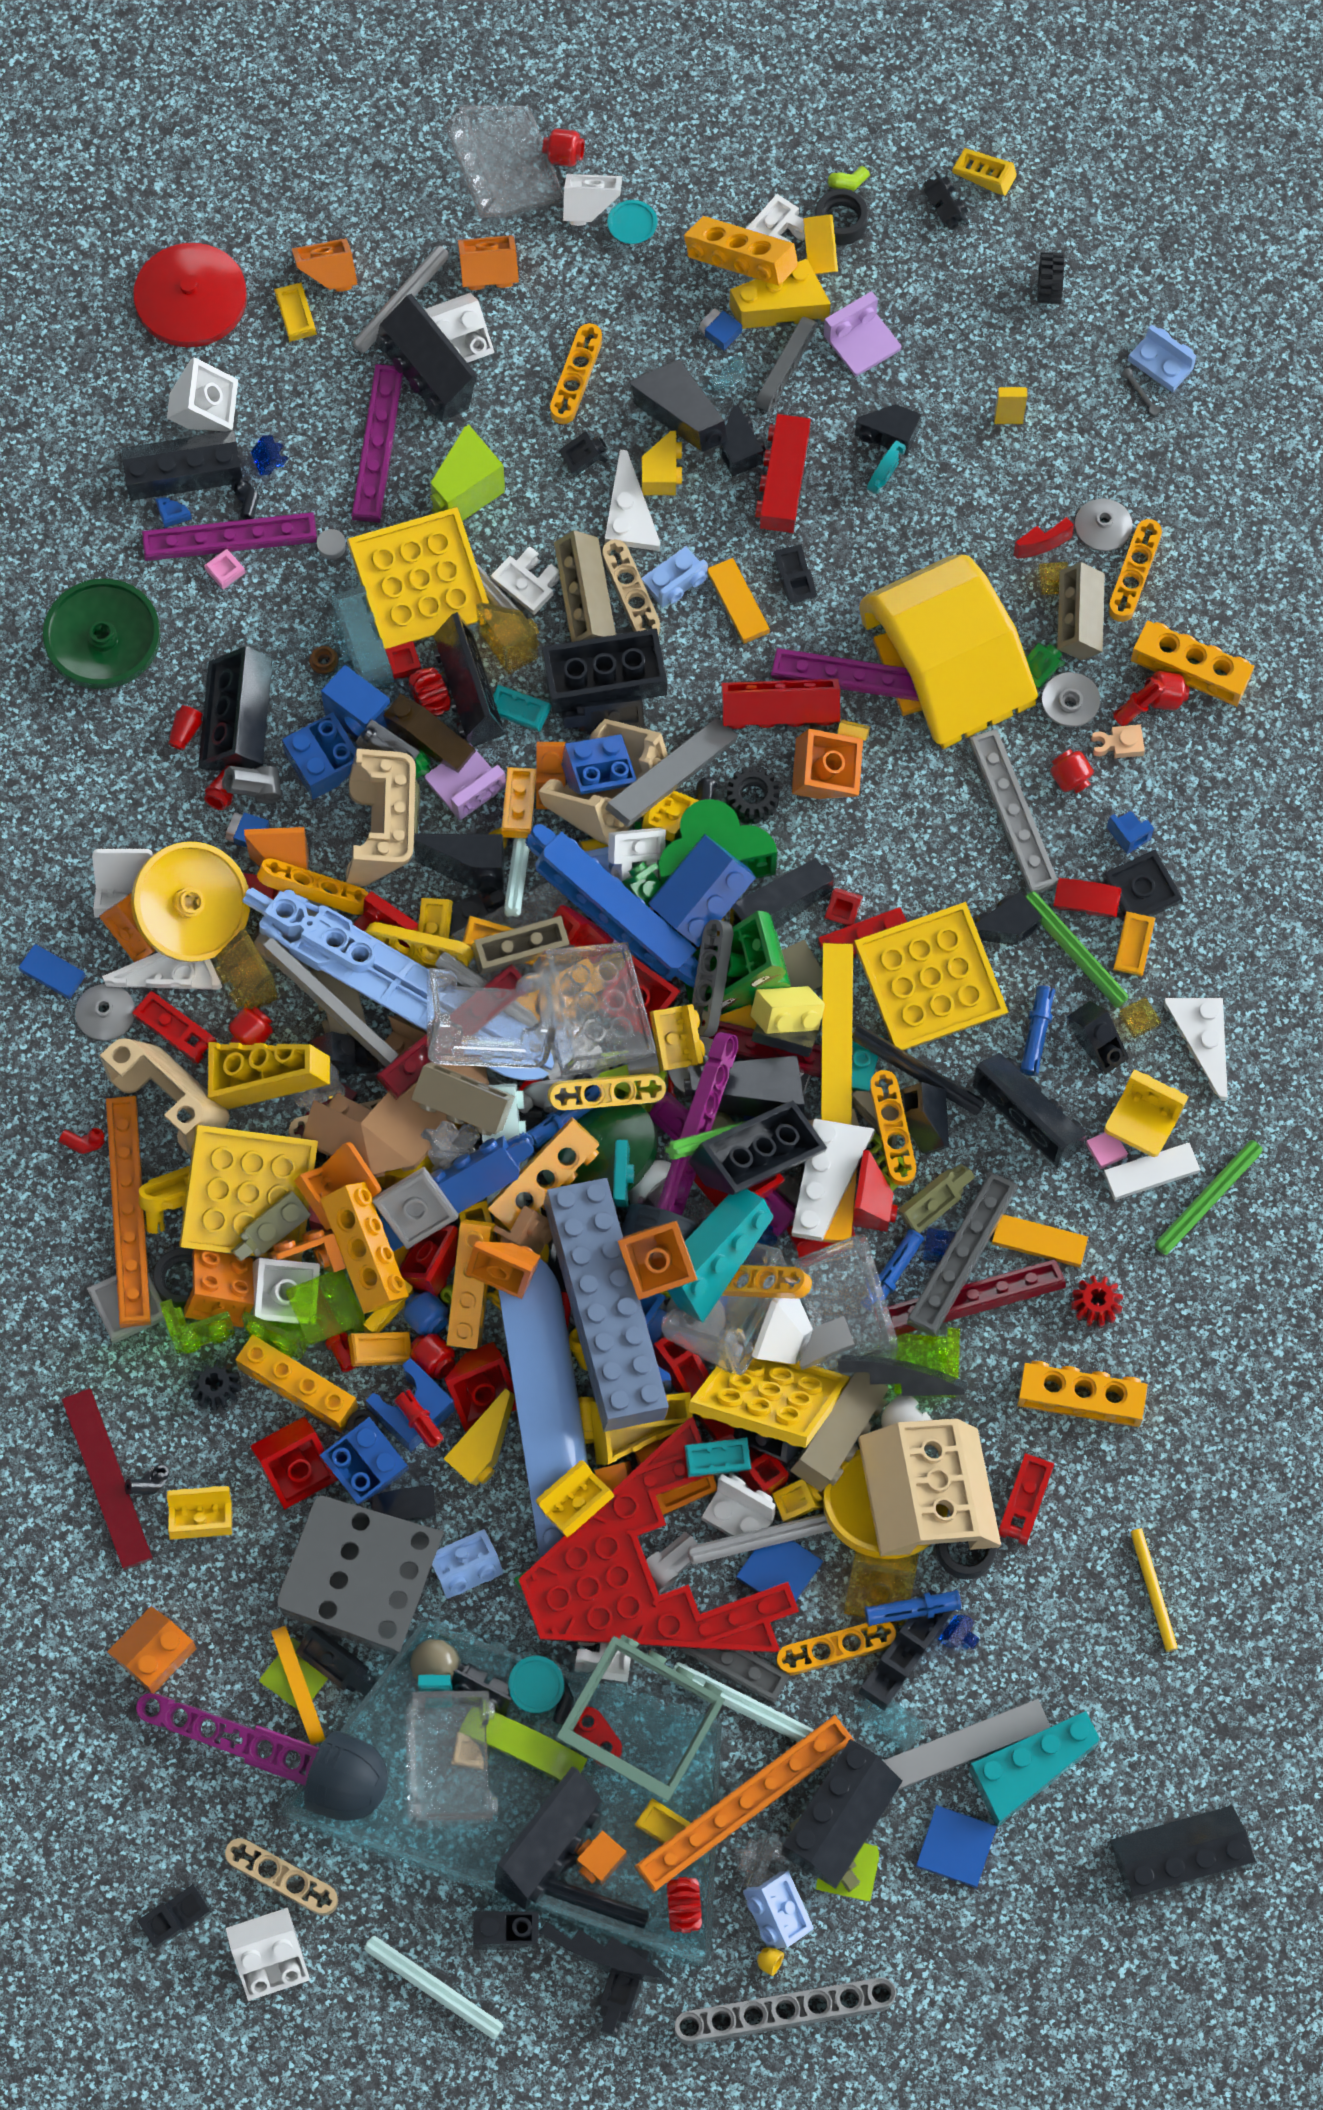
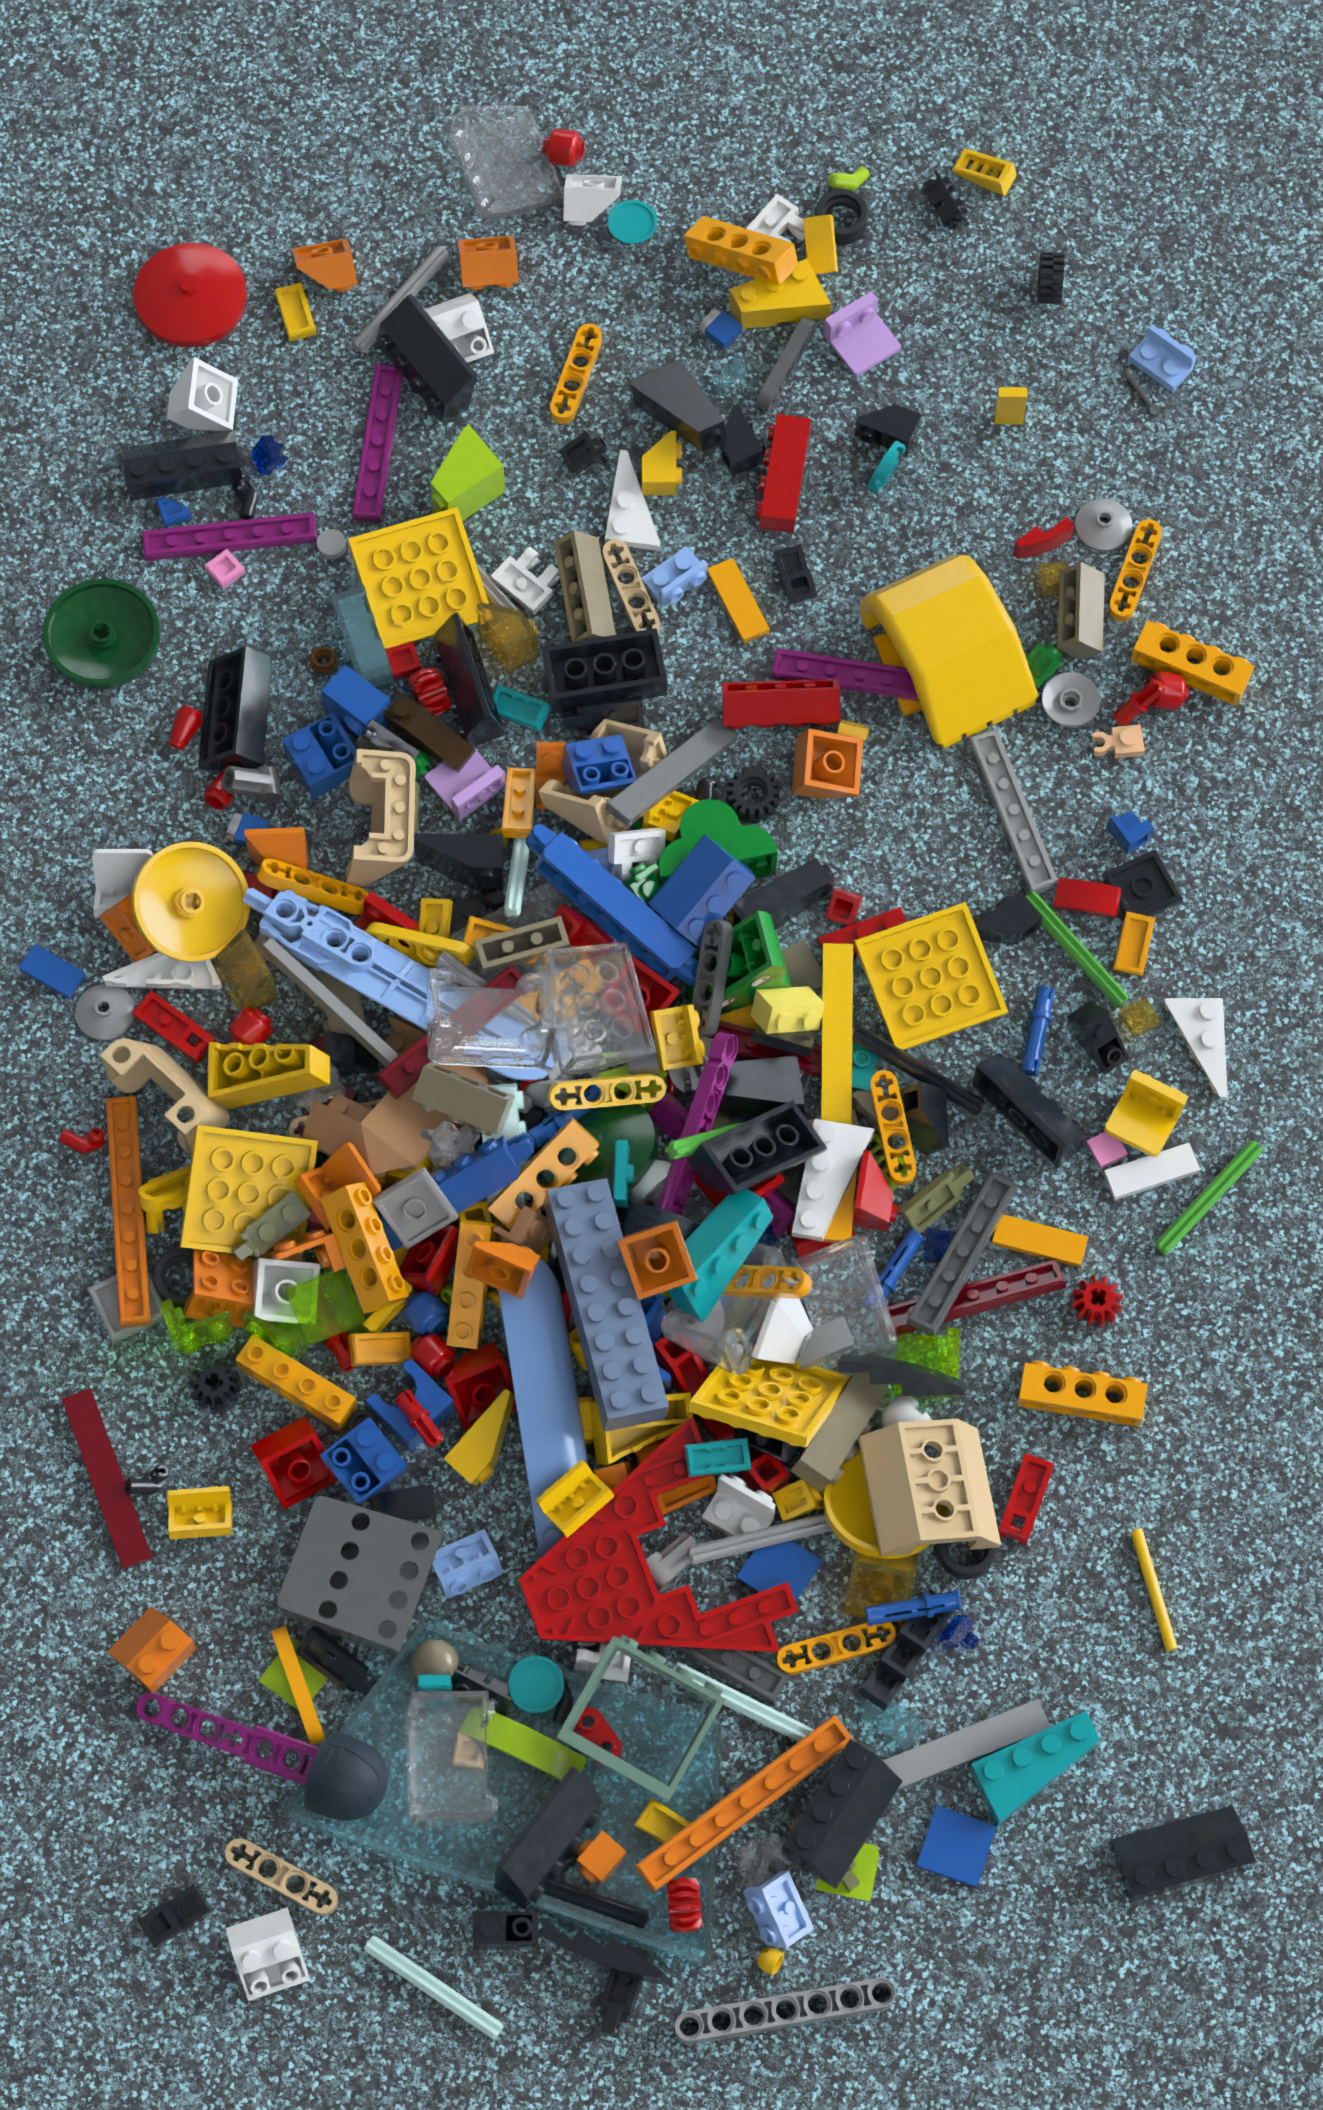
red head [1050,749,1094,794] -> none

